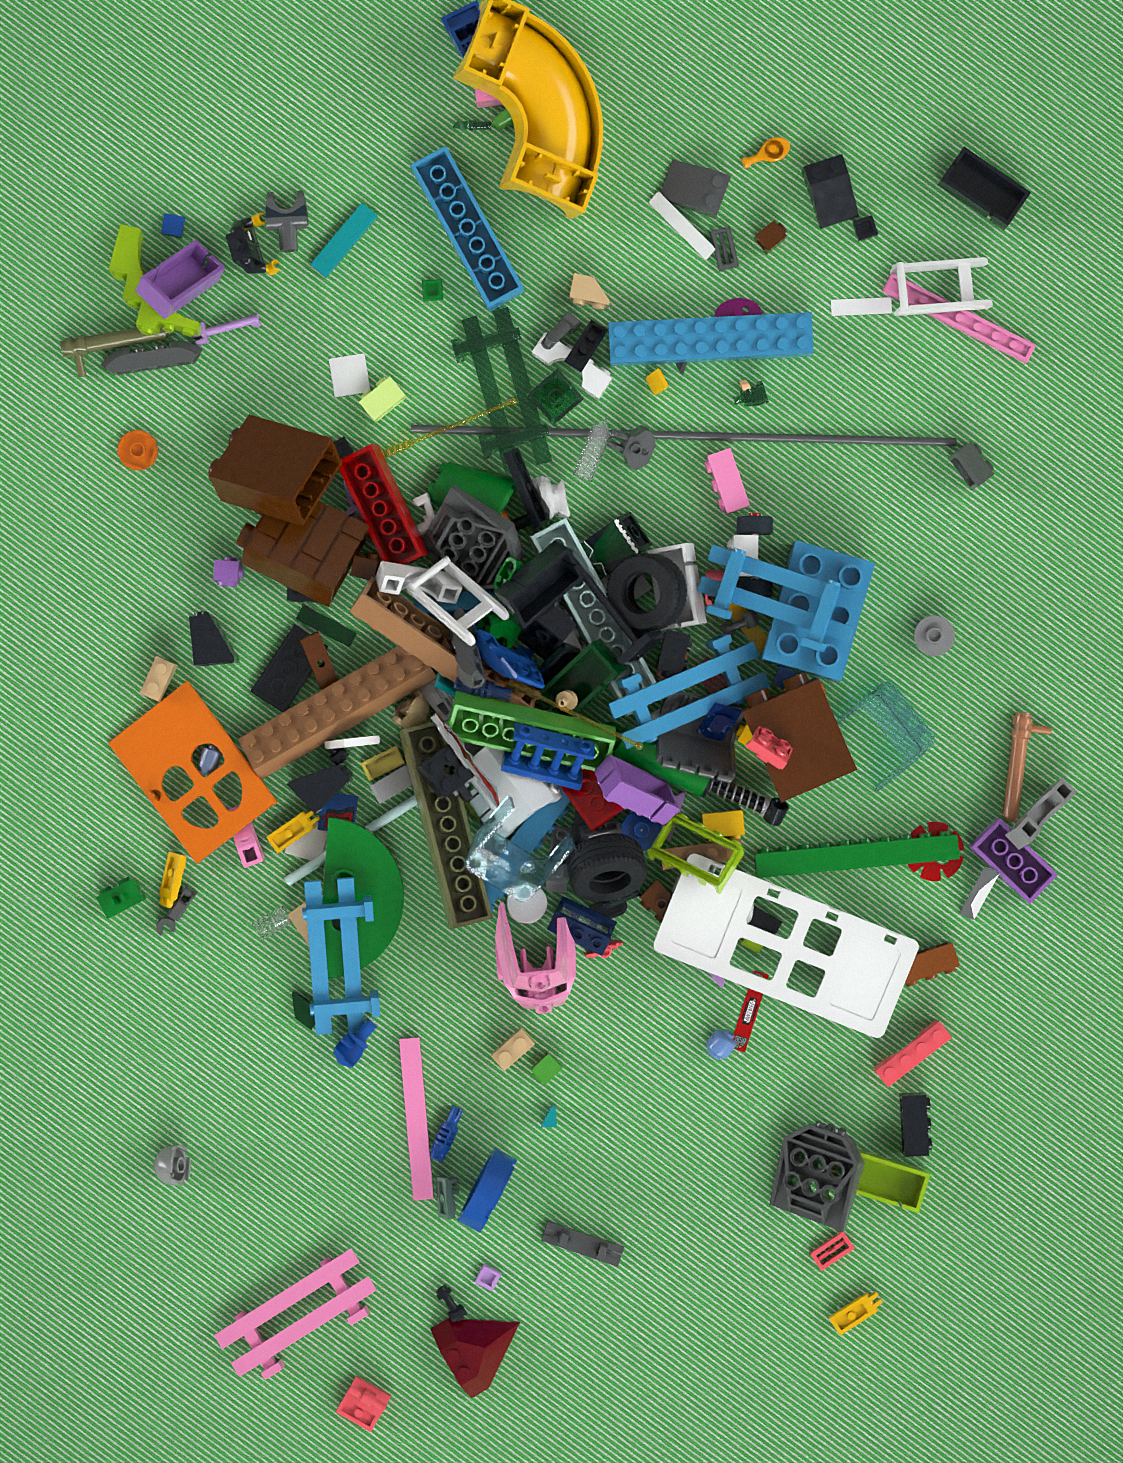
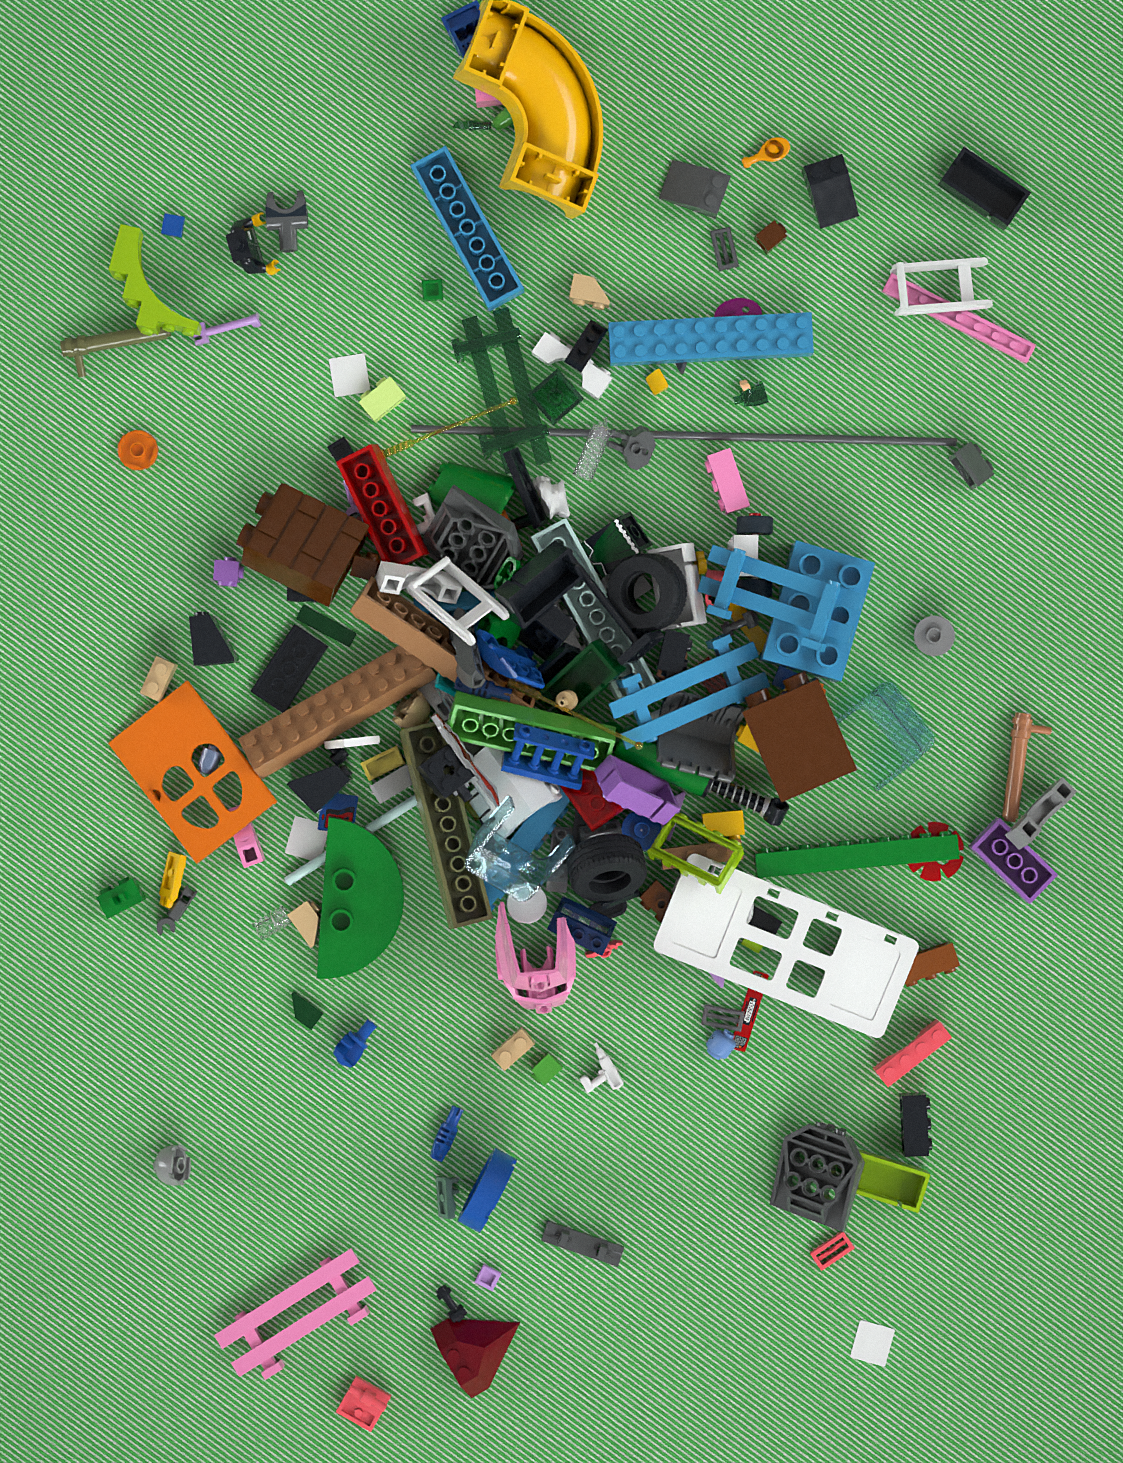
dark grey brick [100,341,203,375] -> none
medium lavender piece [135,239,225,319] -> none
reddish brown brick [208,414,342,526] -> none
yellow hinge [266,810,320,854] -> none
reddish brown tile [299,631,339,691] -> none
dark azure fence [302,877,380,1035] -> none
teal tile [310,203,378,278] -> none
bright pink tile [399,1037,434,1201] -> none
dark grey piece [541,311,582,350] -> none
teal slope [541,1104,557,1128] -> none
white sticker [649,192,715,259] -> none
clear blue piece [696,702,742,741] -> none
coral plate [745,726,793,770] -> none
yellow hinge [828,1291,883,1336] -> none
white sticker [831,297,892,316] -> none
black tile [852,215,878,242] -> none
dark grey sticker [960,866,999,920] -> none
none -> white piece [580,1042,624,1093]
none -> yellow tile [694,551,707,575]
none -> flat silver tile [701,1004,745,1032]
none -> white sticker [850,1320,895,1367]

